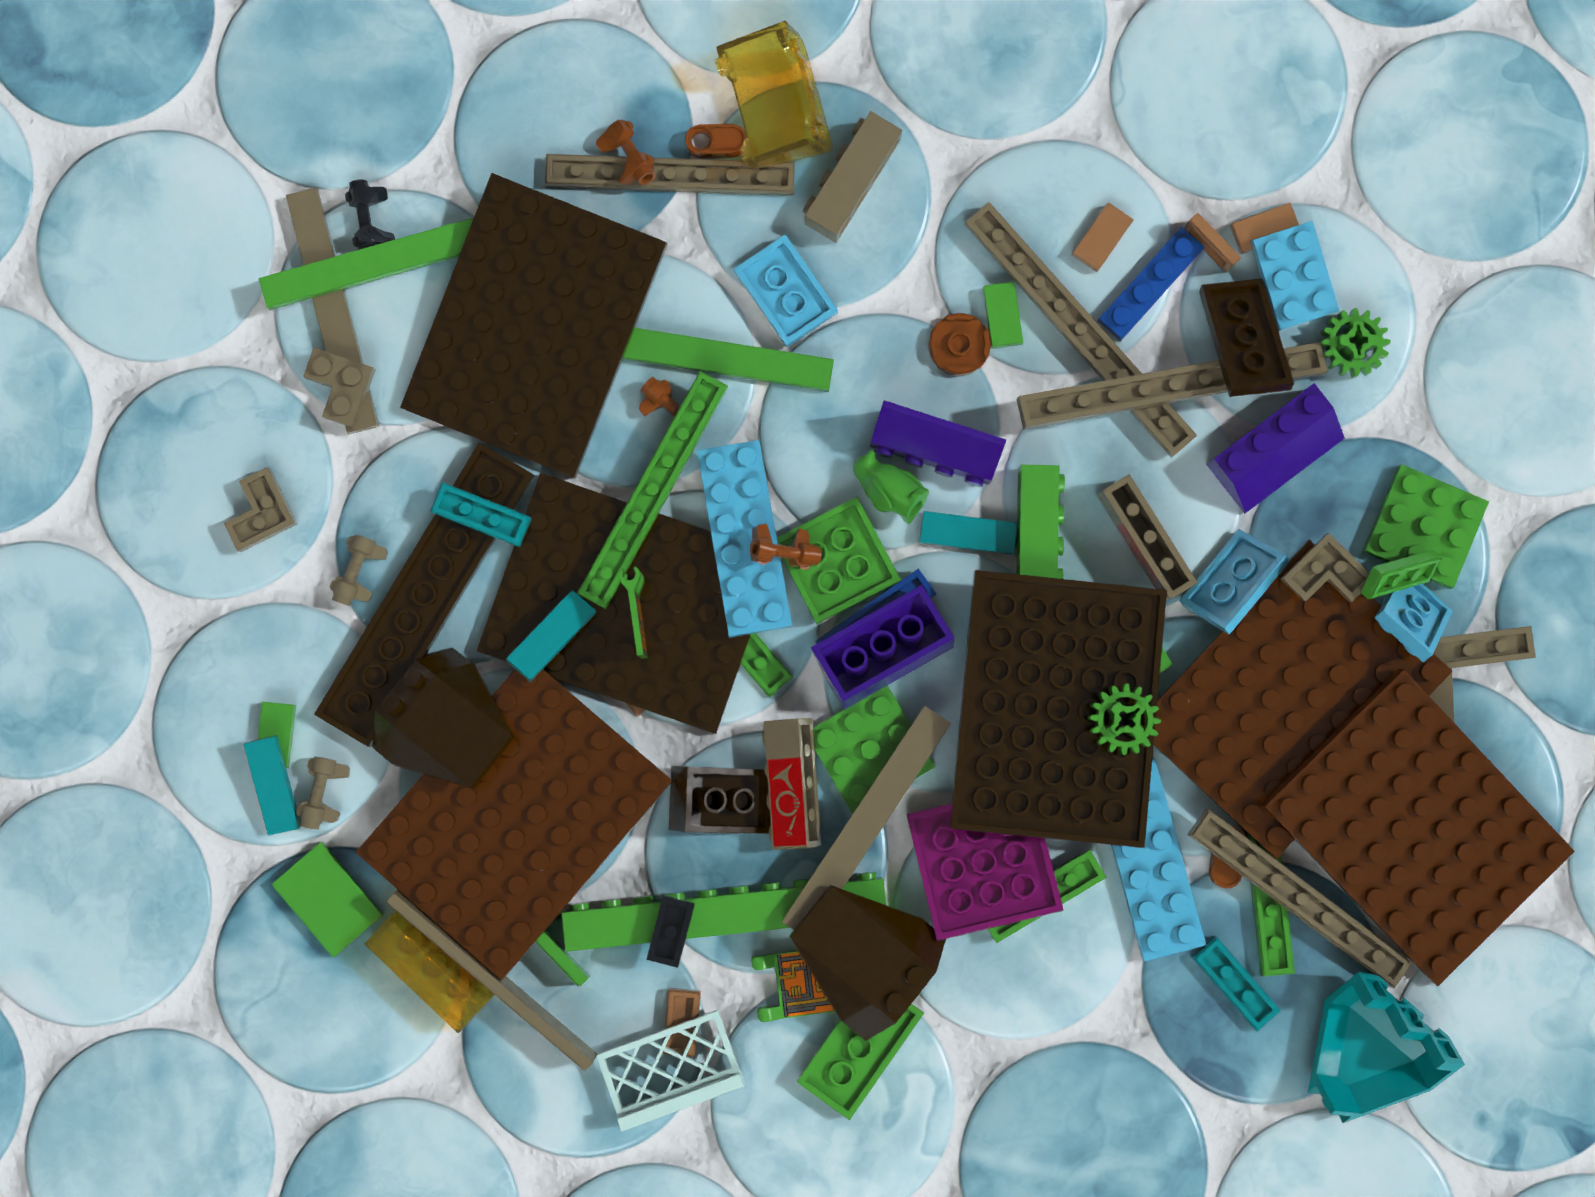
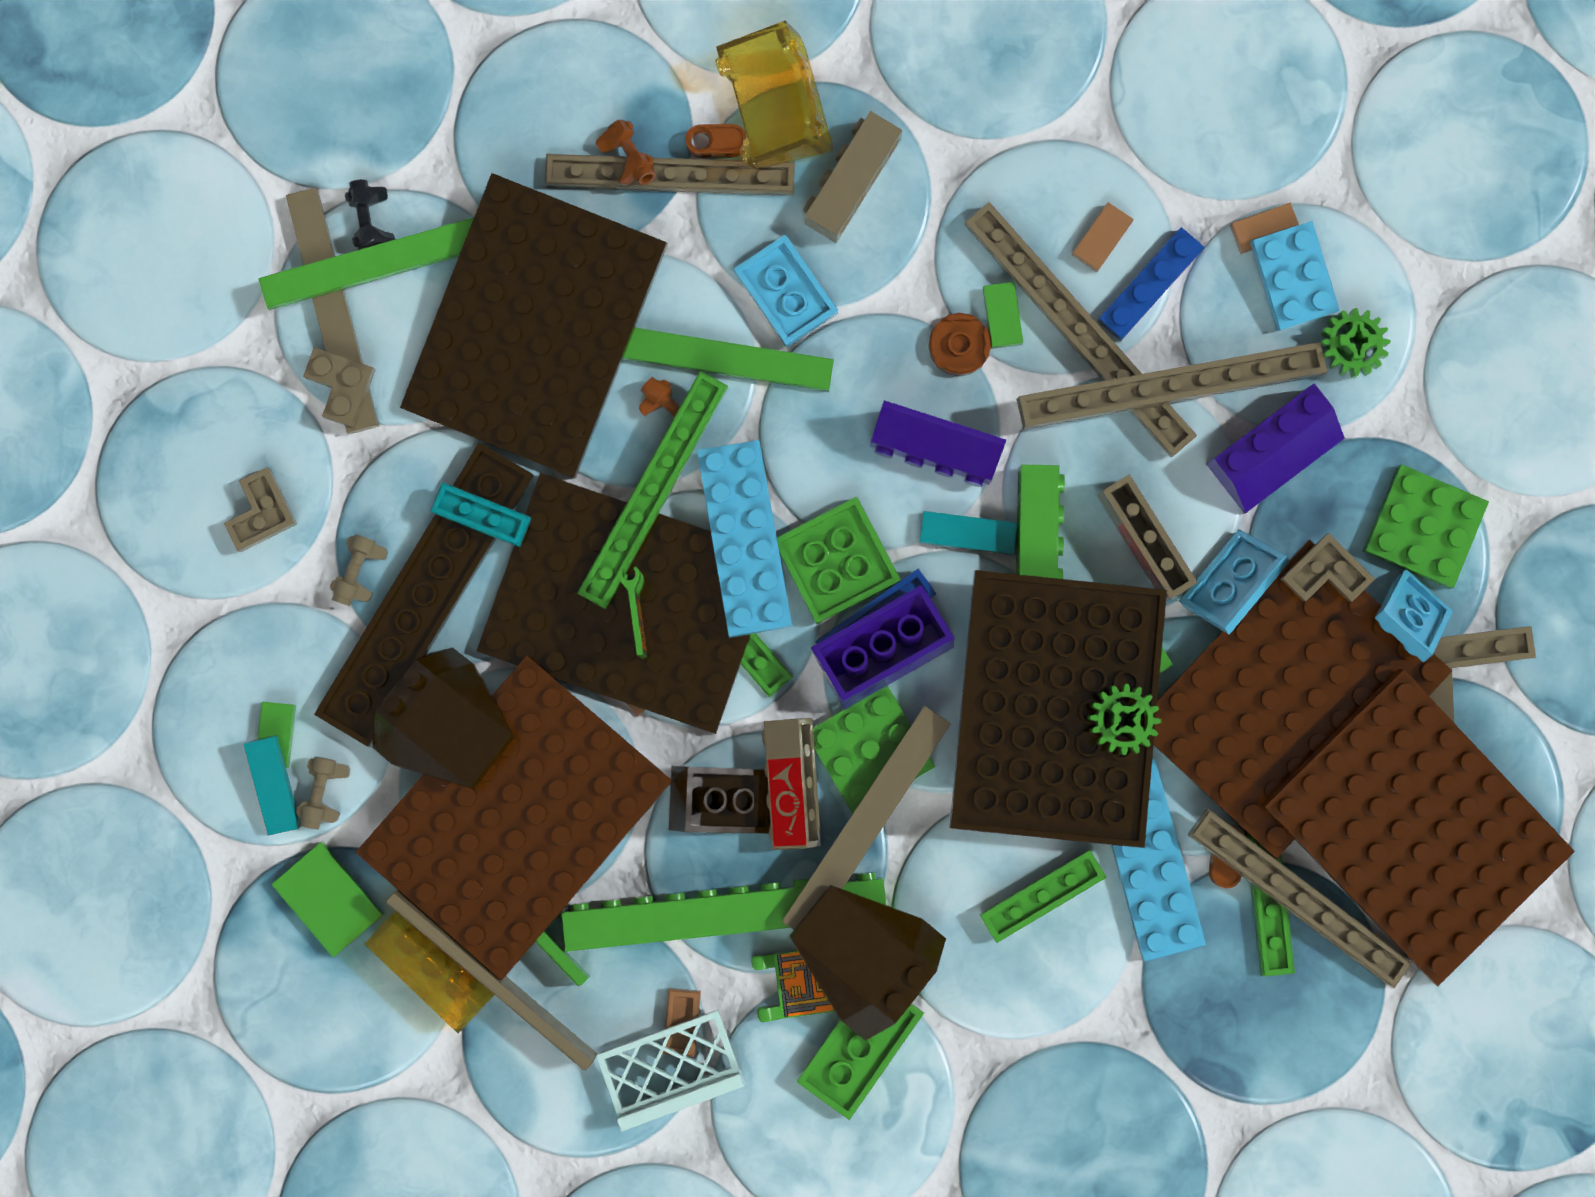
teal tile [506,590,596,682] -> none
black plate [646,895,695,968] -> none
dark orange piece [750,524,822,570] -> none
bright green animal [853,450,929,524] -> none
magenta plate [906,803,1064,941] -> none
medium nougat tile [1184,213,1241,272] -> none
teal tile [1191,936,1281,1032] -> none
dark brown plate [1199,278,1294,397] -> none
teal panel [1307,972,1465,1123] -> none
bright green tile [1361,550,1441,599] -> none

